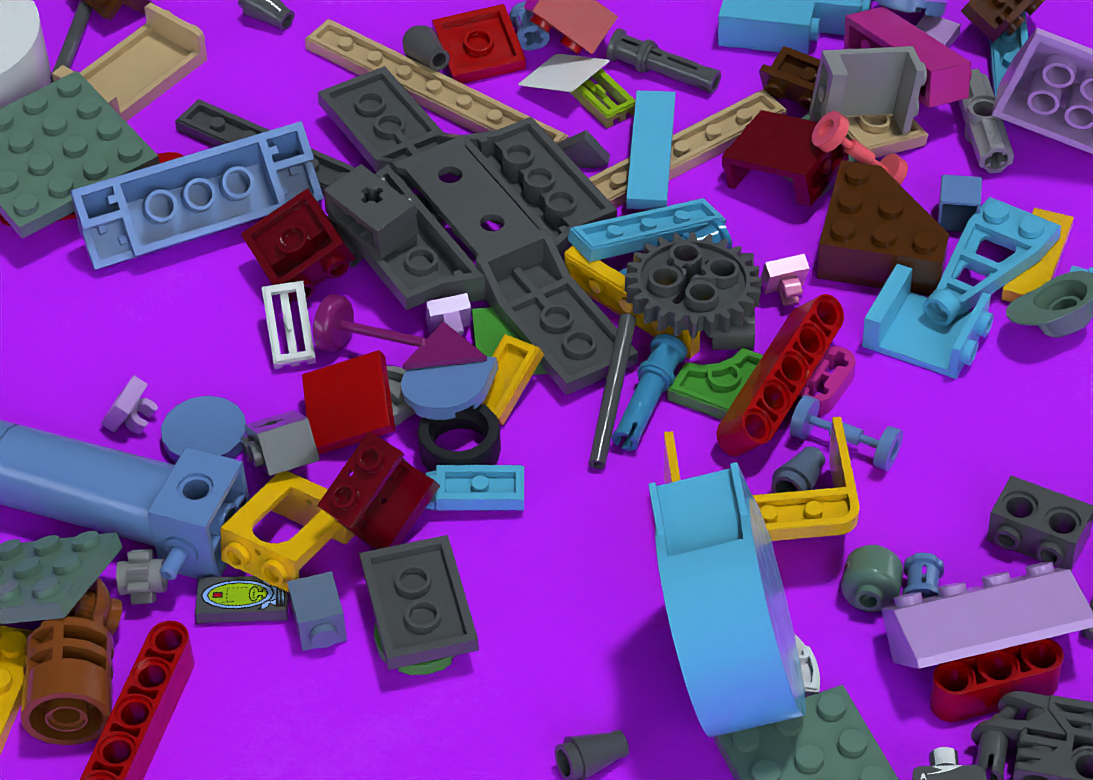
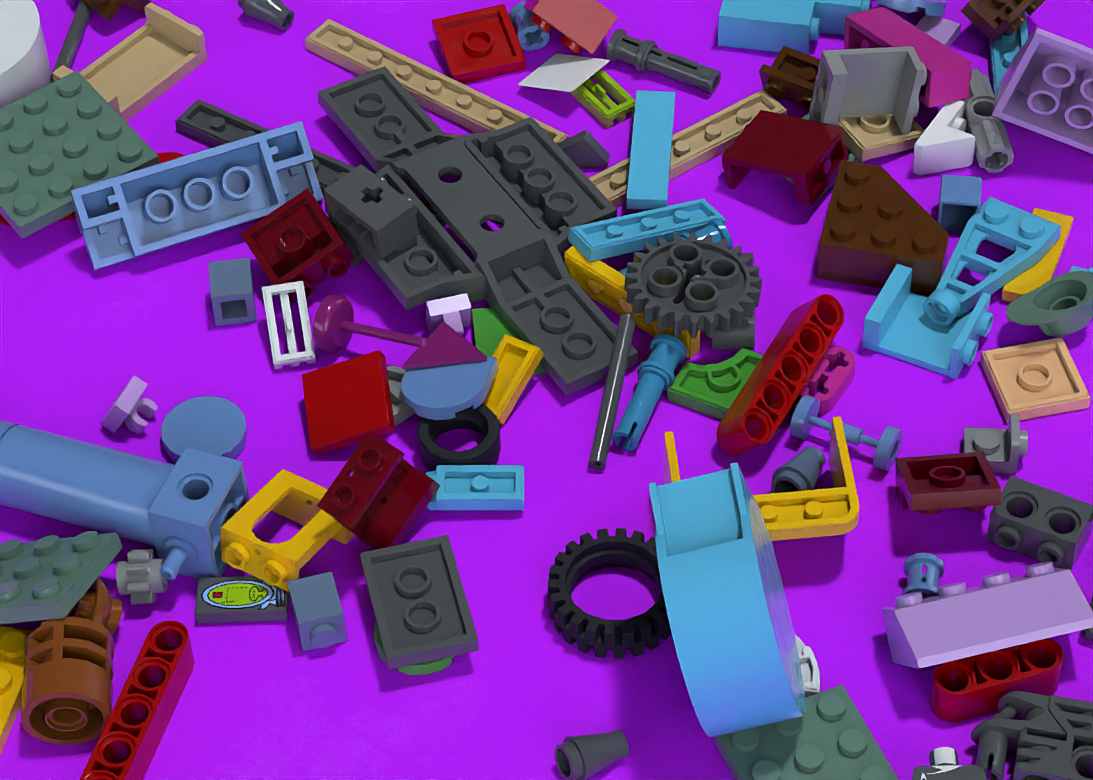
dark grey brick [241,410,320,476] -> none
dark grey cone [402,25,450,71] -> none
bright pink tile [760,254,810,307] -> none
coral wheel [812,111,908,185] -> none
sand green head [841,545,903,612] -> none
none -> sand blue brick [208,258,257,326]
none -> black tyre [548,528,672,659]
none -> dark red plate [895,452,1001,514]
none -> slope [913,100,976,175]
none -> light grey bracket [963,414,1028,474]
none -> light nougat tile [980,337,1091,423]

